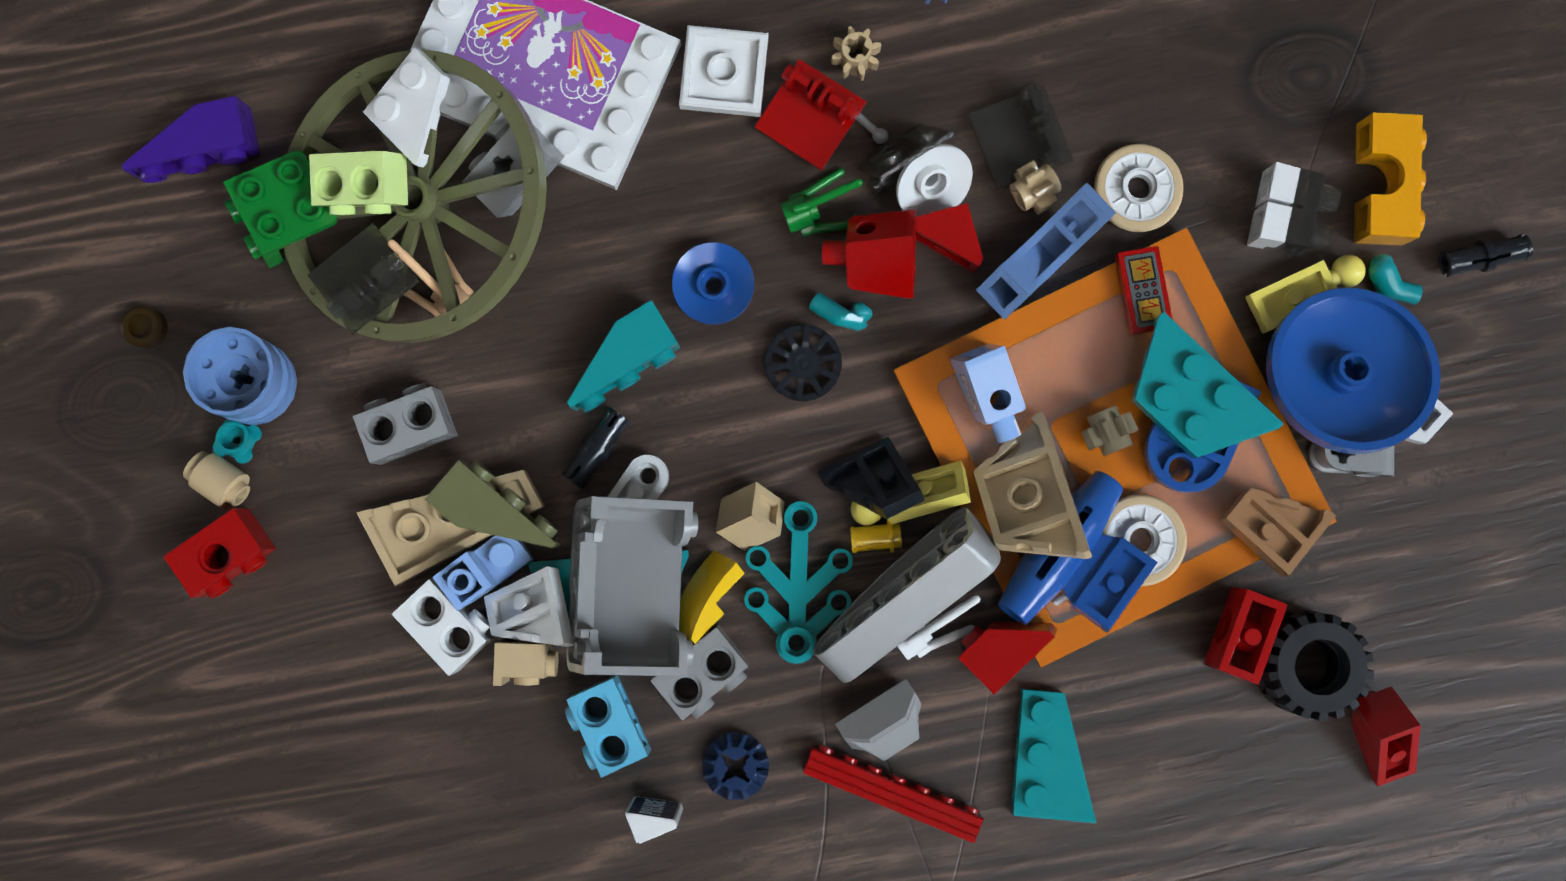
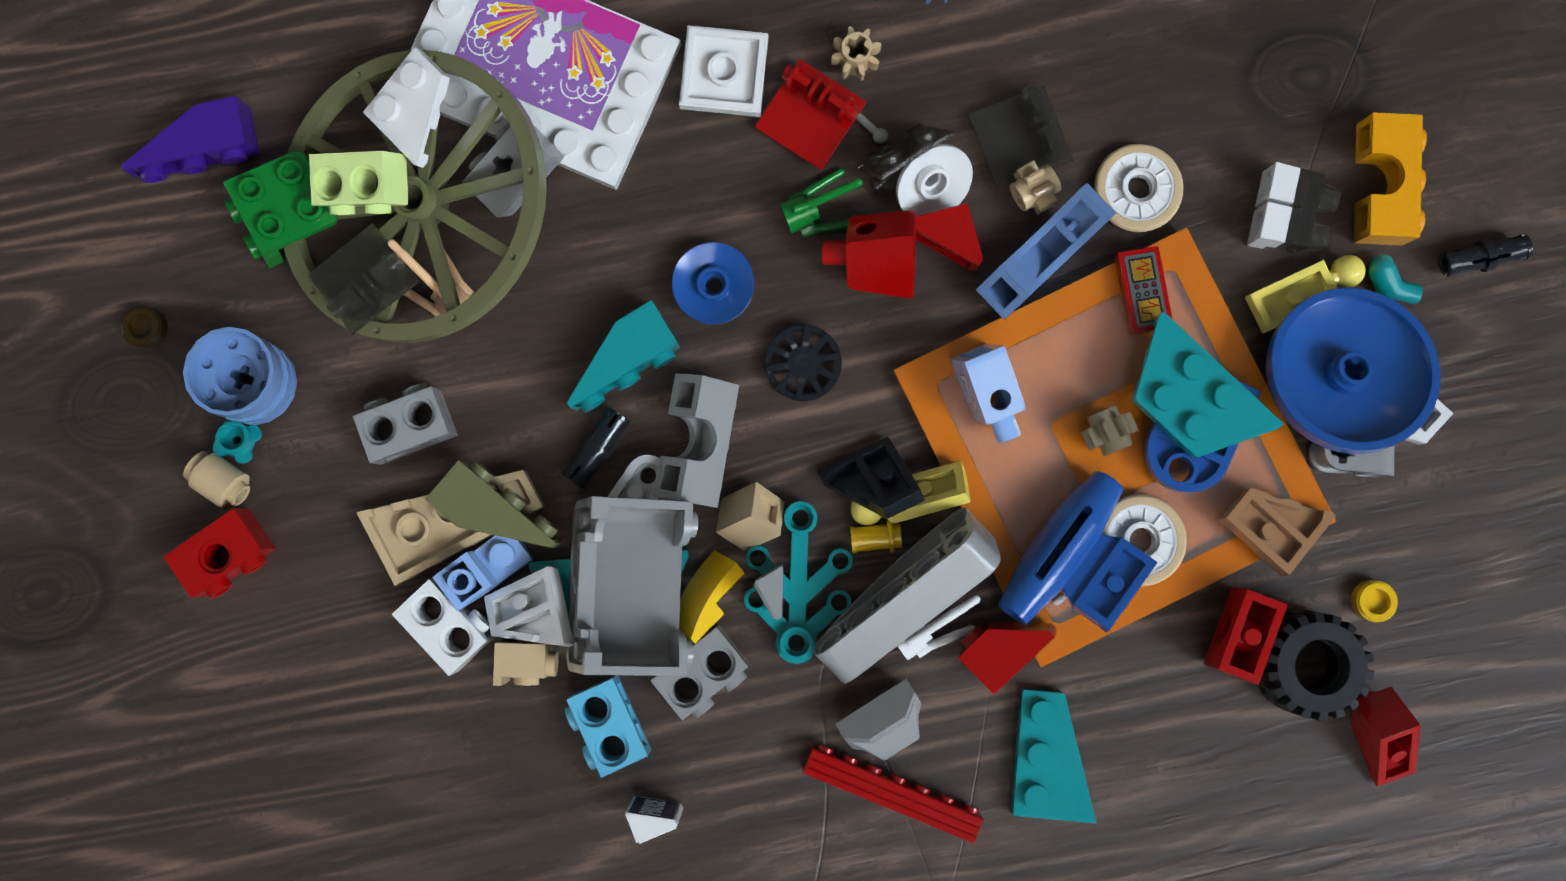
dark blue gear [703,732,769,800] -> none
teal arm [809,293,873,331] -> none
tan wing [973,411,1093,559] -> none
none -> light grey arch [653,373,739,508]
none -> light grey slope [754,564,783,620]
none -> yellow tile [1351,580,1398,622]

